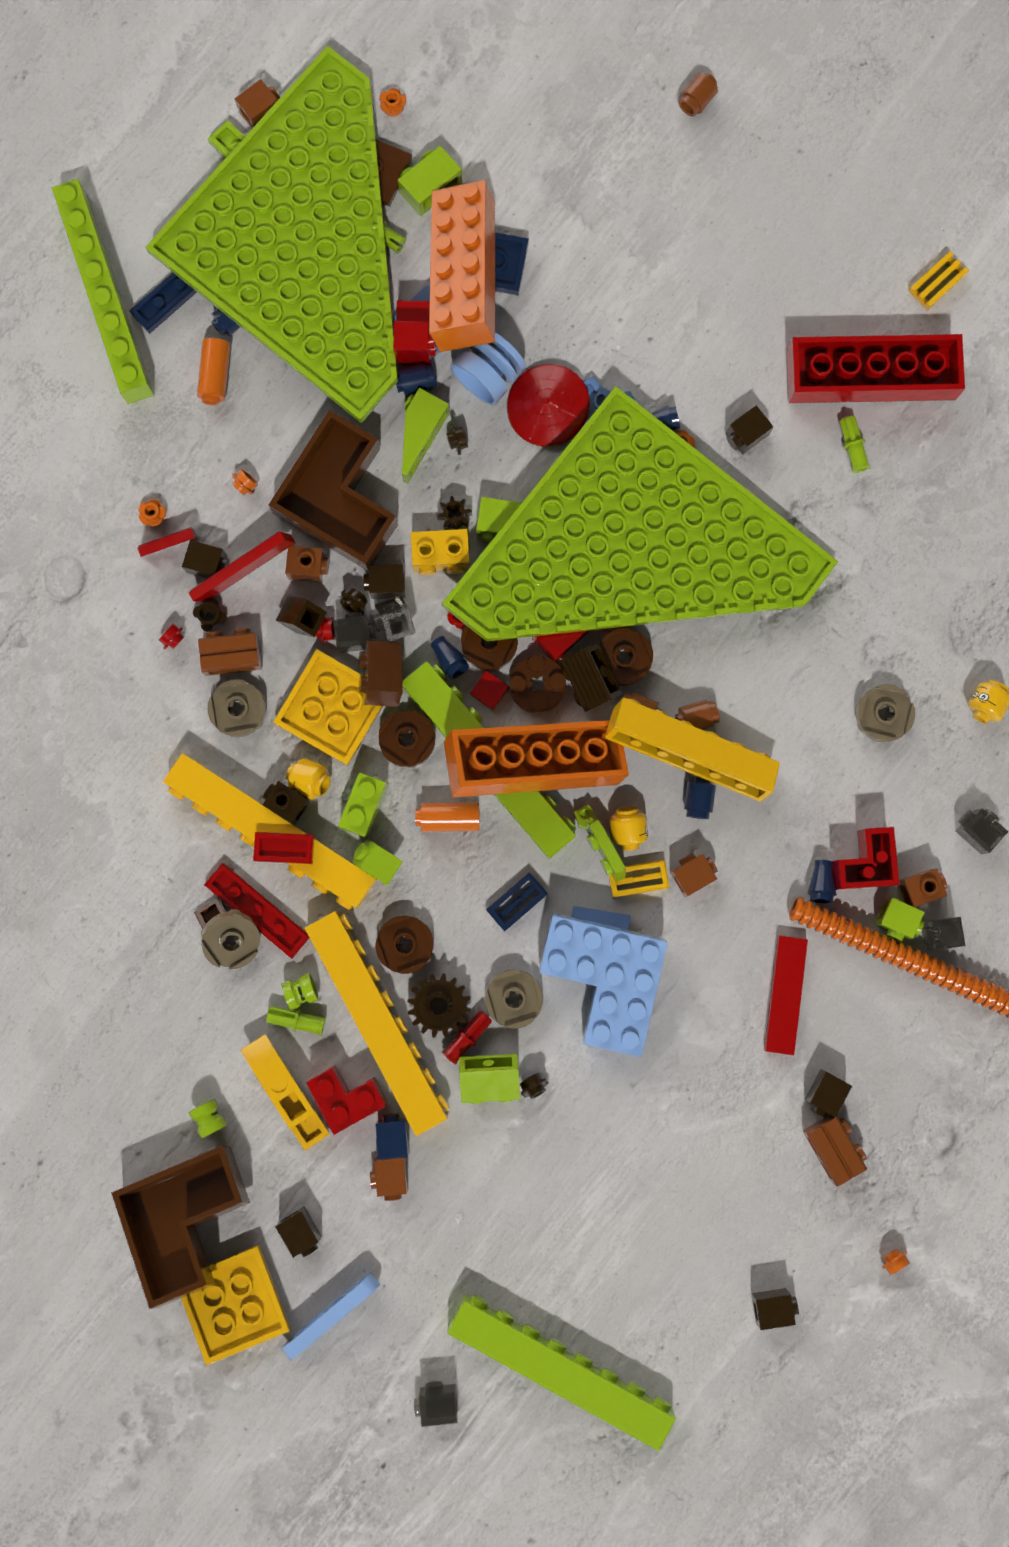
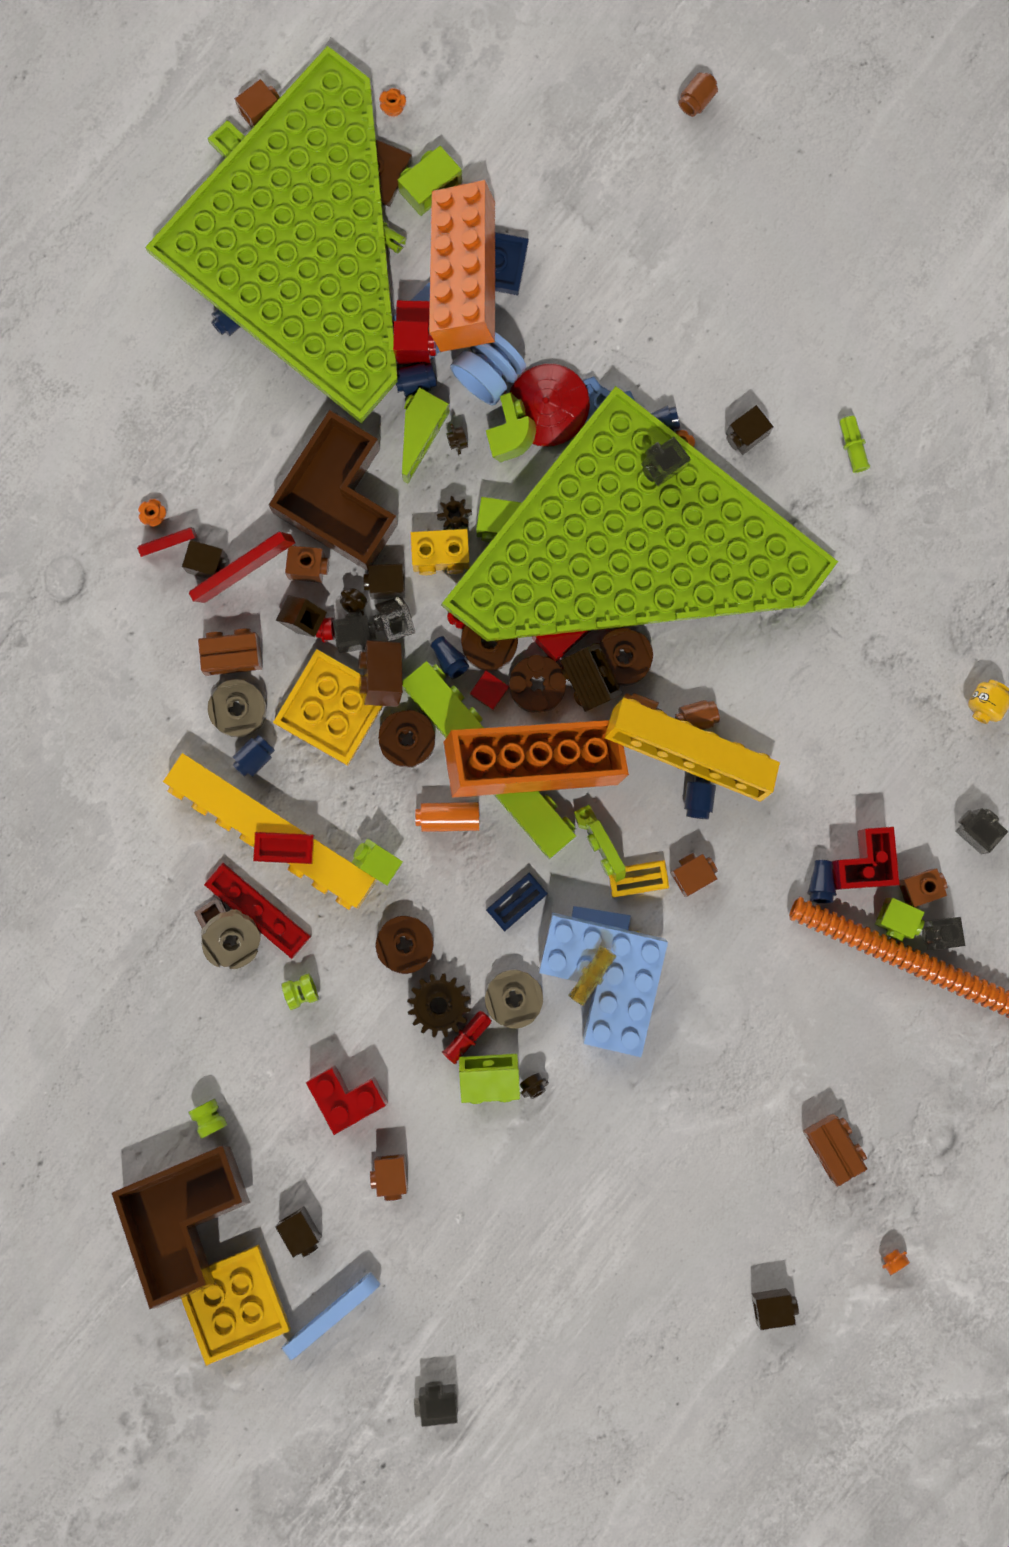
lime brick [51,179,154,404] -> none
dark blue tile [129,273,197,334] -> none
red plate [159,623,184,649] -> none
dark brown plate [193,598,227,632] -> none
orange brick [197,338,230,406] -> none
orange plate [232,469,258,495] -> none
yellow slope [240,1034,330,1151] -> none
dark brown brick [262,781,310,826] -> none
lime axle [266,1006,326,1036] -> none
yellow head [286,758,331,800] -> none
yellow brick [305,911,450,1136] -> none
lime brick [338,772,388,839] -> none
dark blue brick [375,1114,410,1160] -> none
lime brick [447,1295,676,1451] -> none
yellow head [609,807,648,851] -> none
red tile [764,935,808,1055] -> none
red brick [786,334,965,403] -> none
dark brown brick [804,1069,852,1118] -> none
dark tan plate [856,684,915,742] -> none
yellow tile [908,251,970,311] -> none
none -> dark blue brick [232,735,275,777]
none -> lime brick [486,393,536,463]
none -> clear yellow pin [568,946,617,1006]
none -> clear smoke brick [641,437,691,487]

